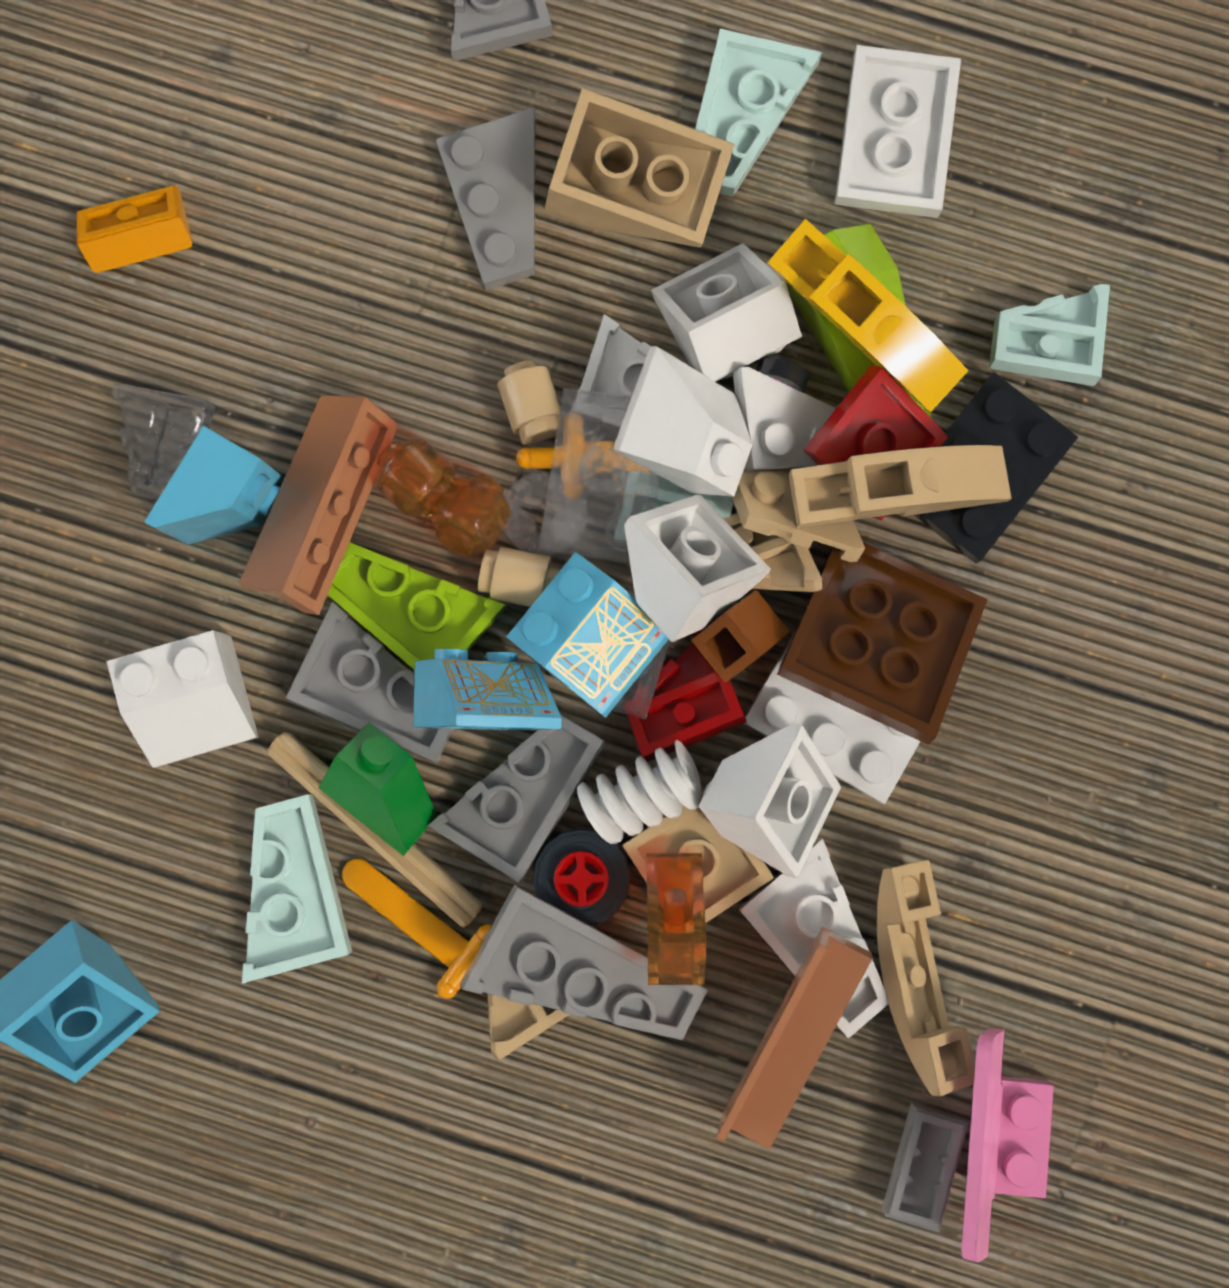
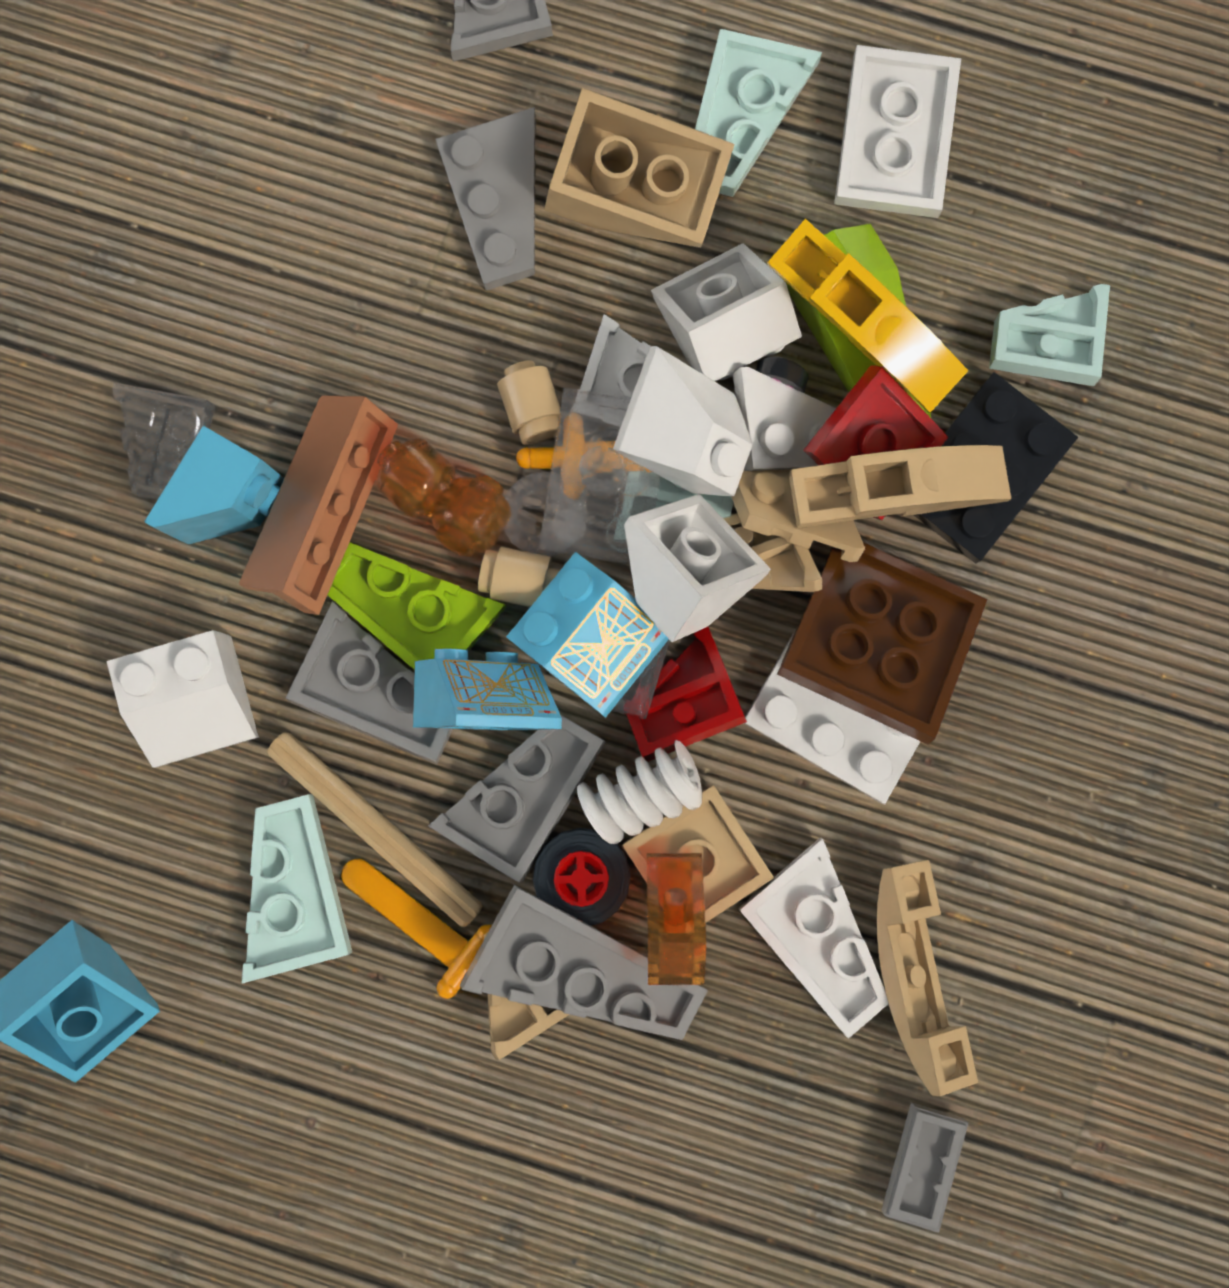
light orange slope [77,185,192,273] -> none
green slope [318,722,437,856] -> none
dark orange brick [691,589,790,683] -> none
white slope [699,723,841,878] -> none
nougat panel [716,926,872,1150] -> none
bright pink plate [961,1028,1054,1263] -> none

